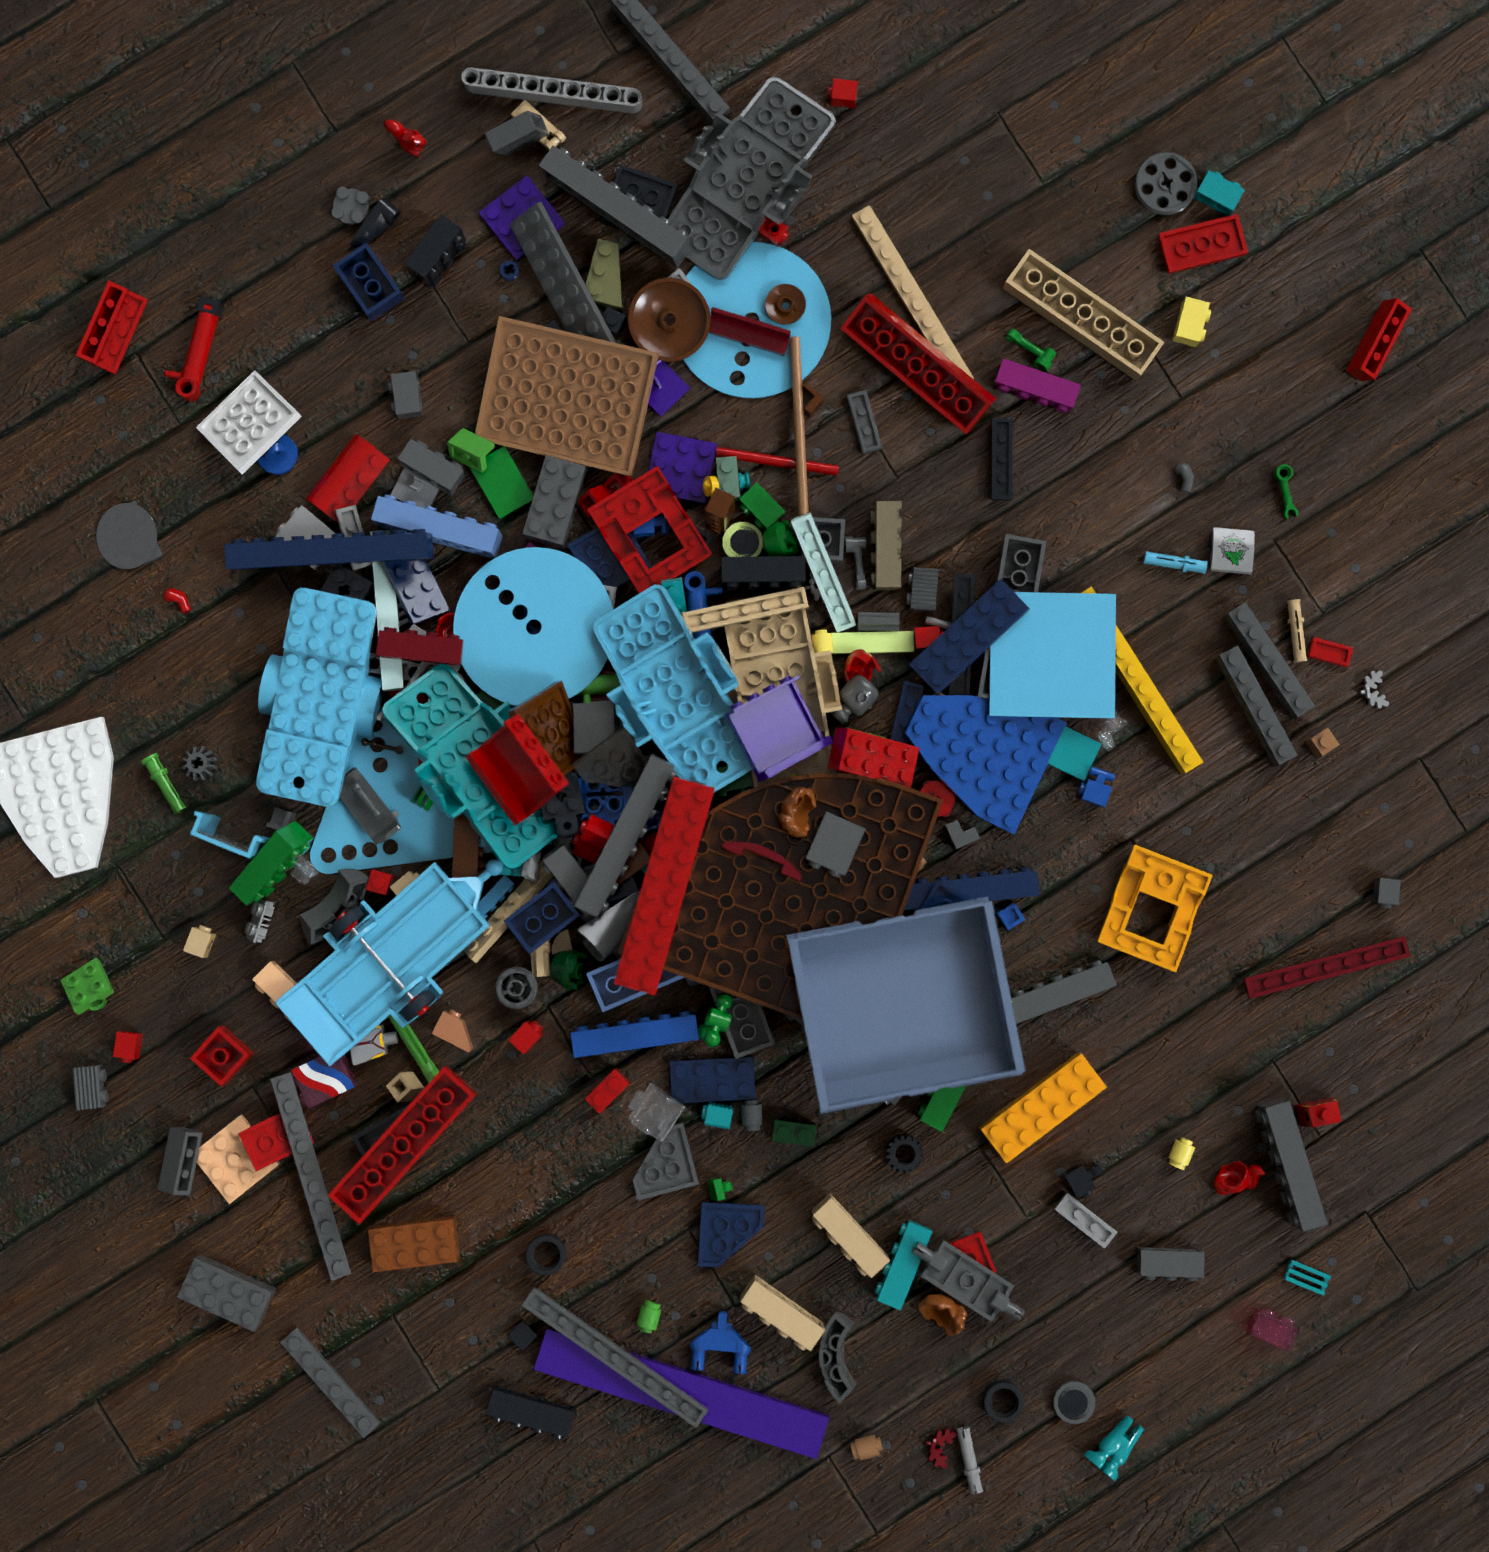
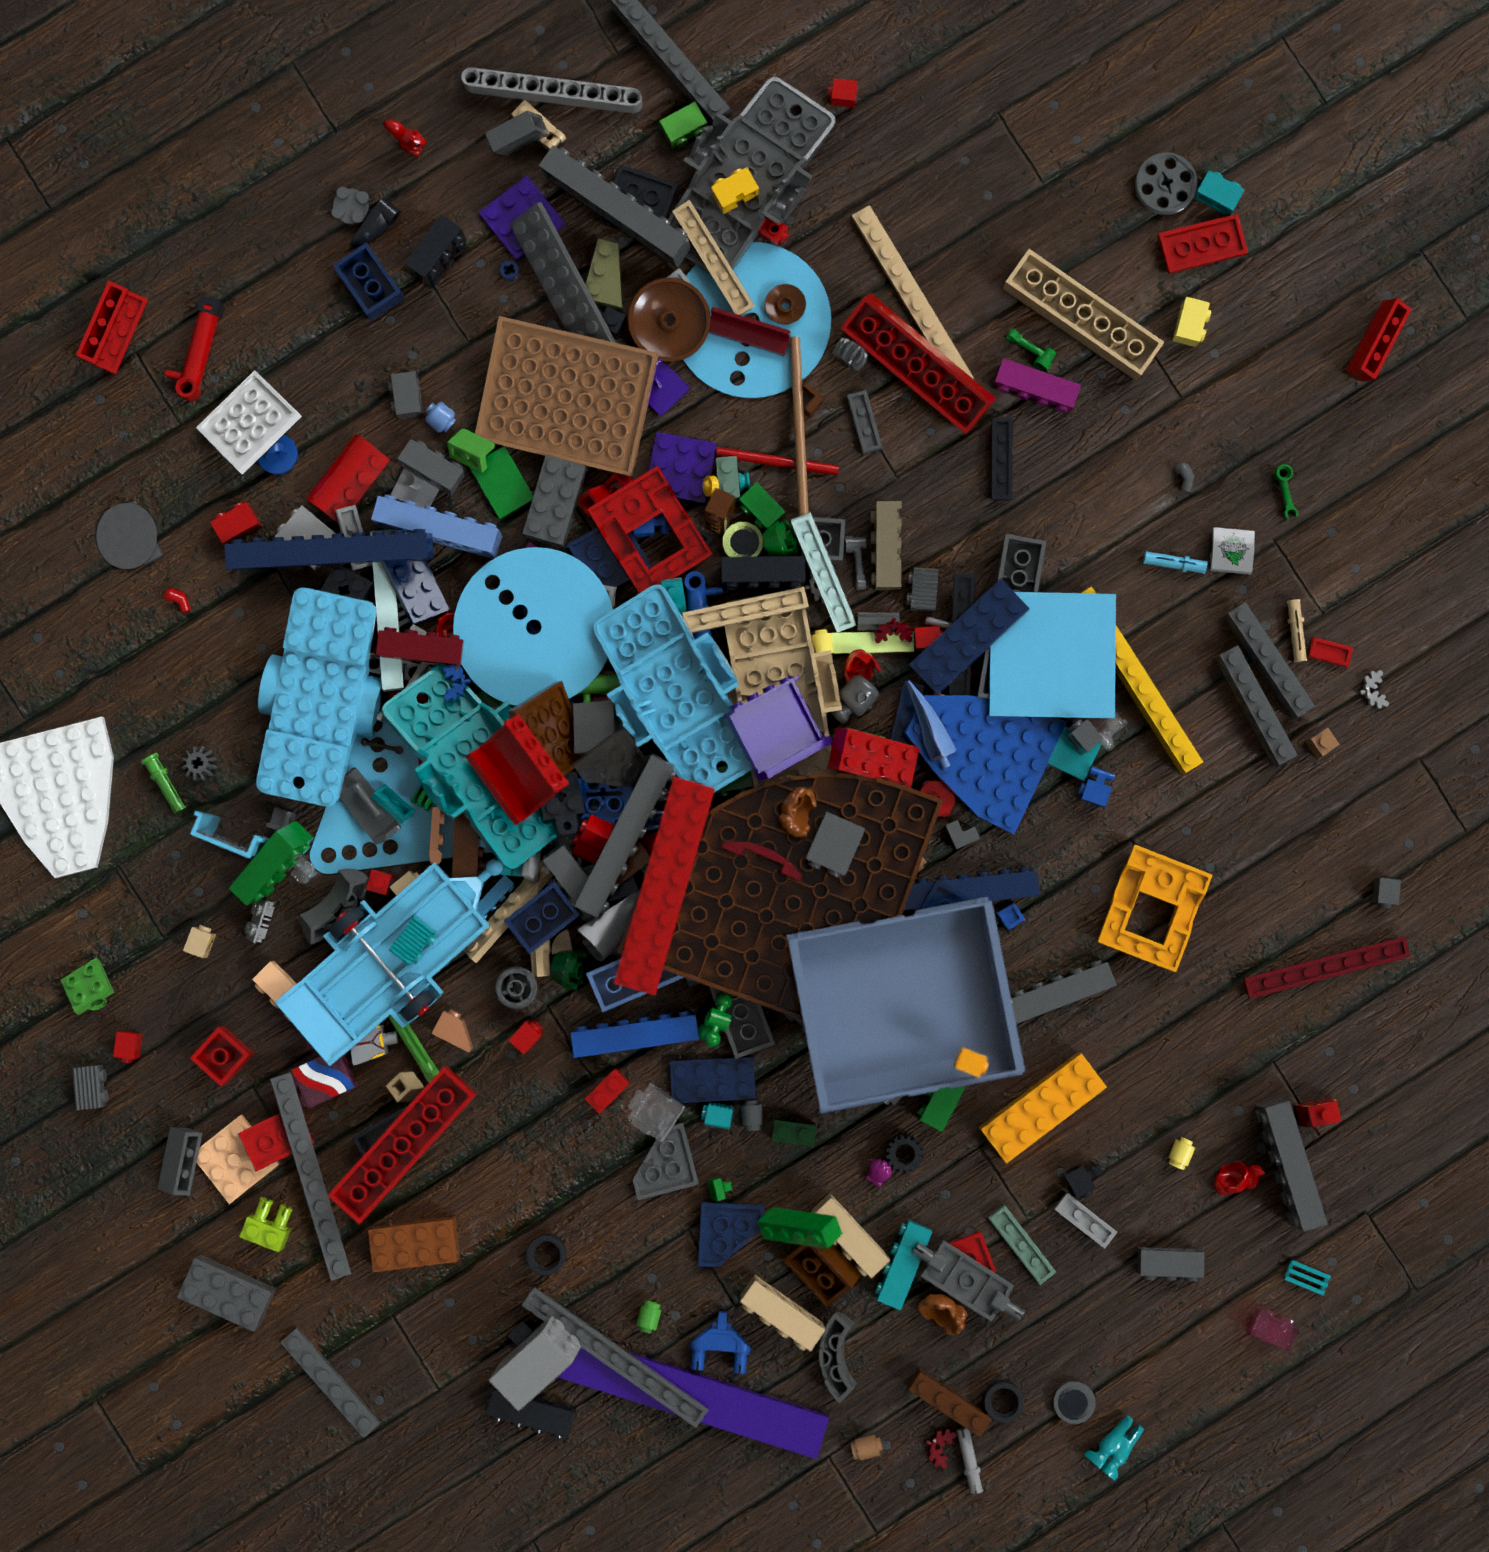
none -> red brick [210,502,263,544]
none -> lime brick [240,1197,293,1252]
none -> teal tile [371,784,416,825]
none -> teal brick [389,916,437,966]
none -> medium blue head [425,402,456,433]
none -> nougat hinge [429,807,445,864]
none -> blue animal [442,664,471,702]
none -> light grey brick [489,1316,581,1411]
none -> bright green brick [660,102,707,149]
none -> tan plate [672,200,755,315]
none -> yellow brick [711,167,759,214]
none -> green brick [757,1207,842,1249]
none -> reddish brown brick [783,1243,862,1307]
none -> dark grey gear [833,338,868,371]
none -> magenta animal [865,1159,892,1188]
none -> dark red animal [874,618,913,643]
none -> medium blue piece [906,680,957,769]
none -> reddish brown brick [907,1367,992,1437]
none -> light orange brick [953,1046,989,1078]
none -> sand green tile [988,1204,1056,1285]
none -> dark grey brick [1066,719,1104,755]

